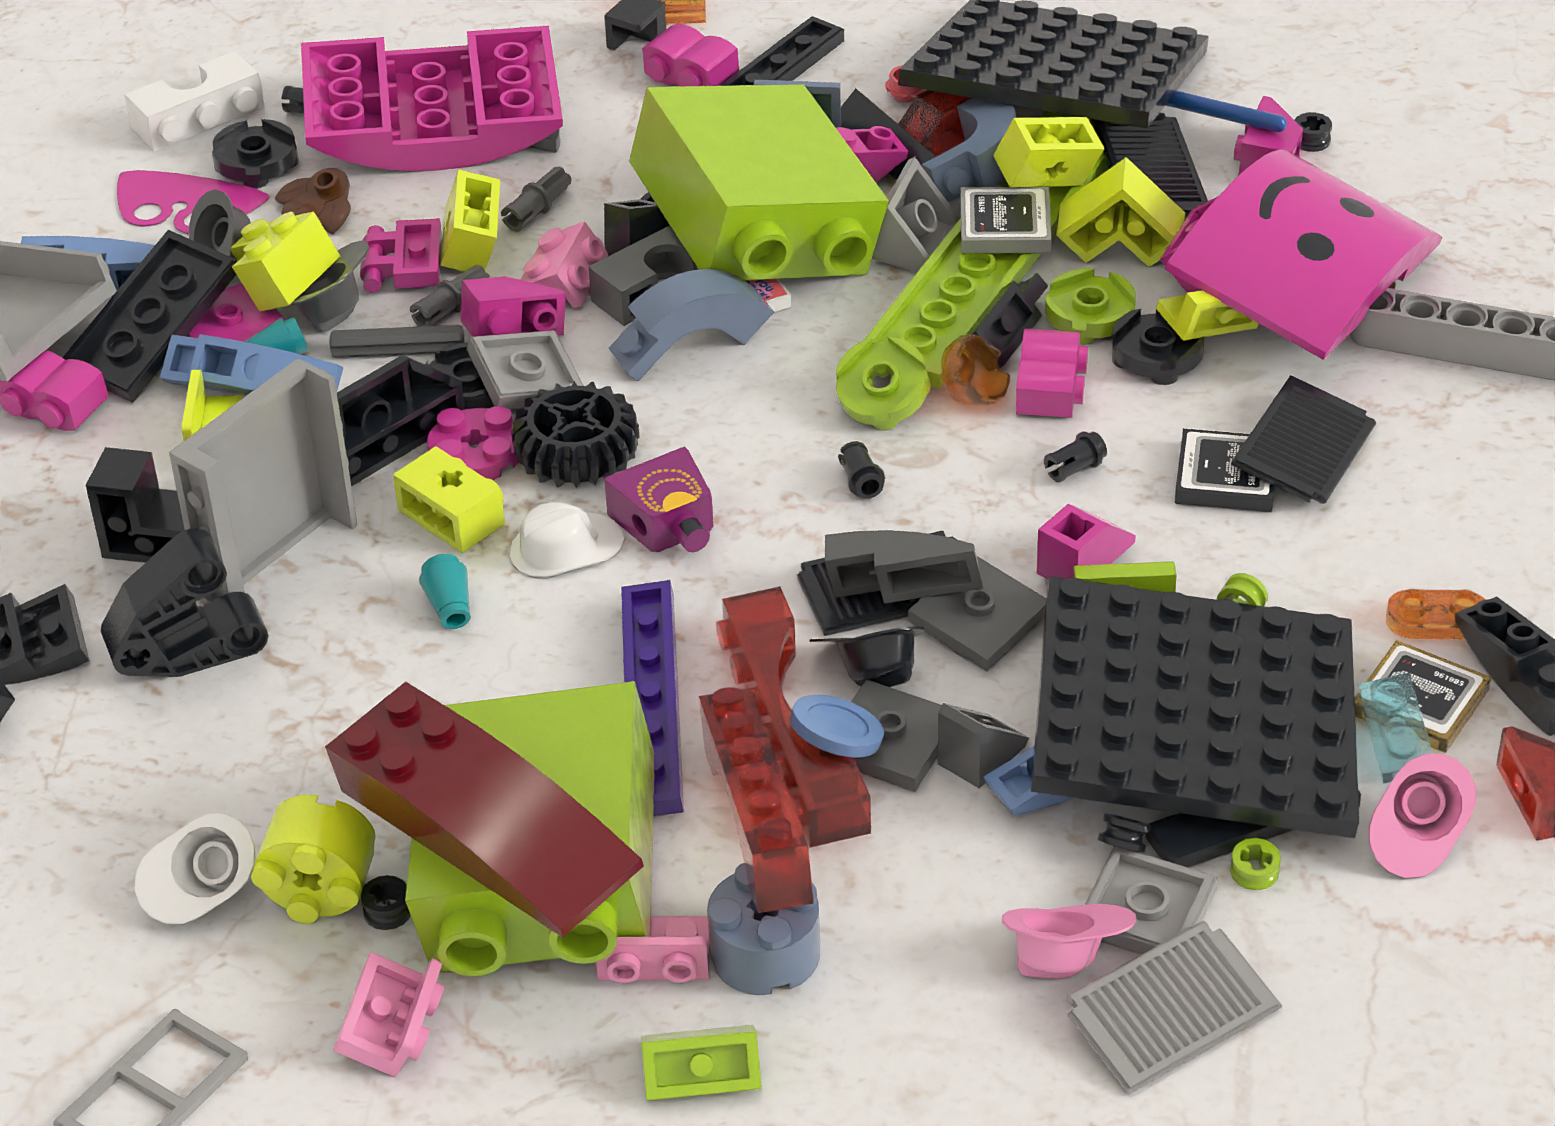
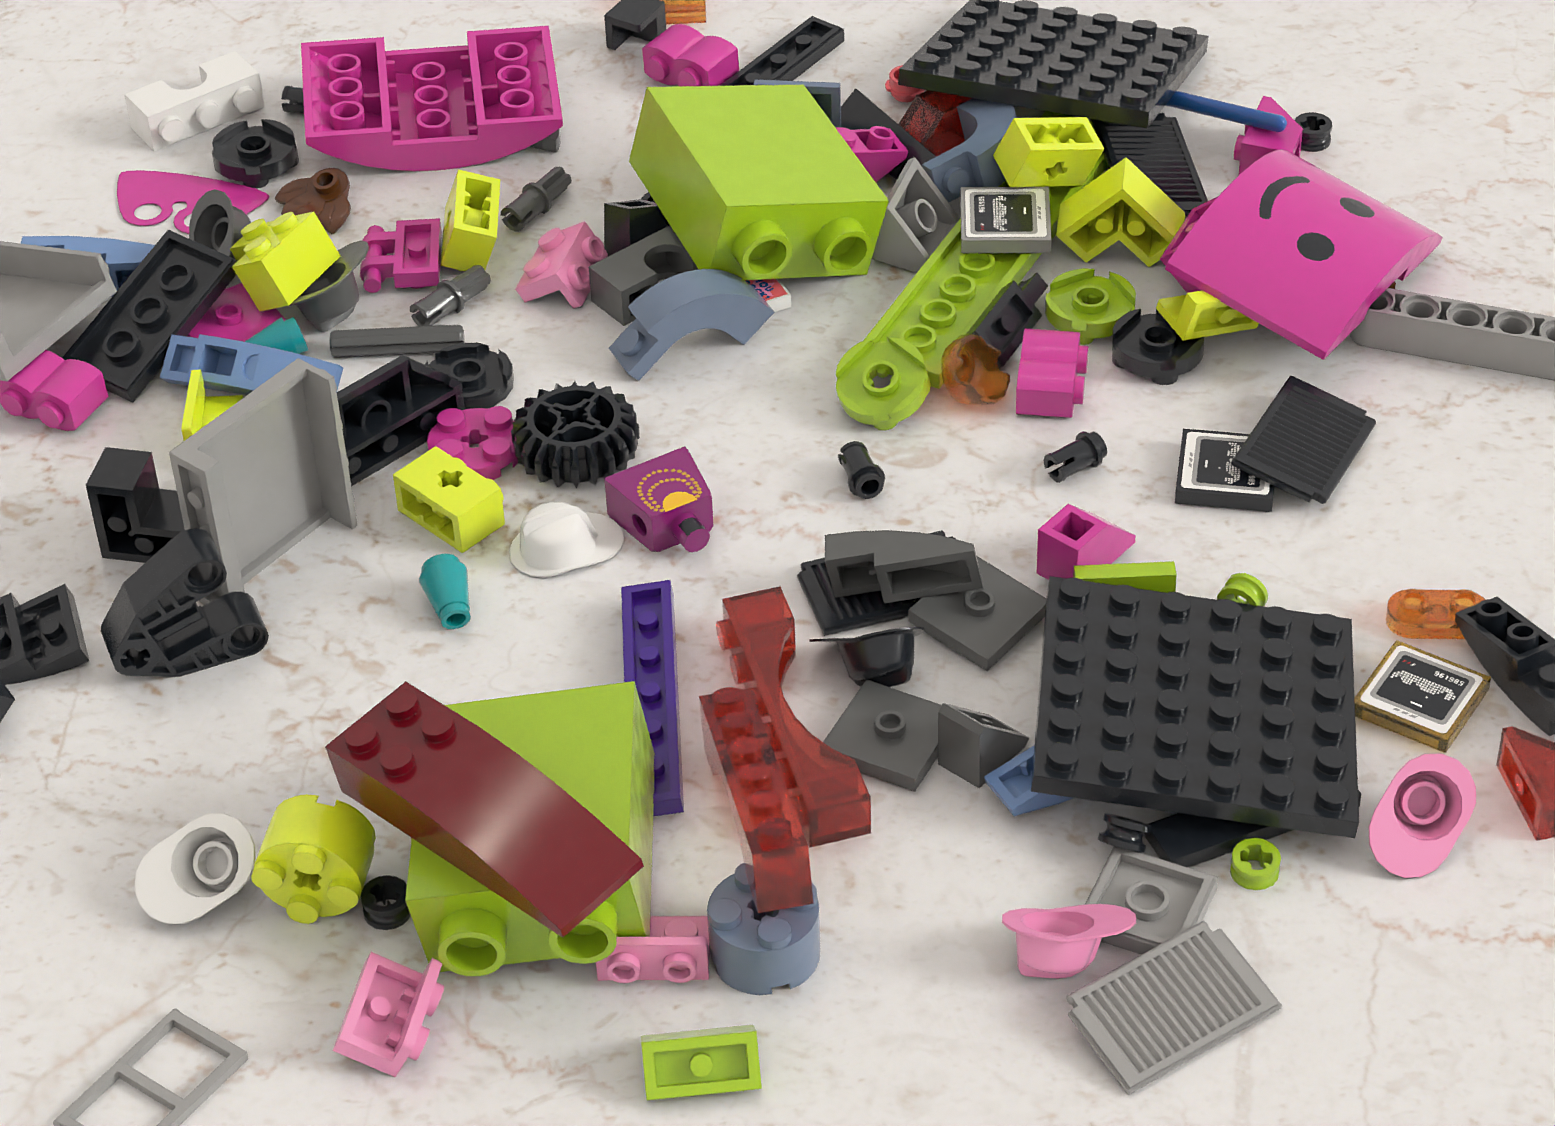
dark pink slope [461,276,566,337] -> none
light grey tile [467,330,584,409] -> none
medium blue piece [789,695,884,757] -> none
clear light blue plate [1358,673,1433,784] -> none

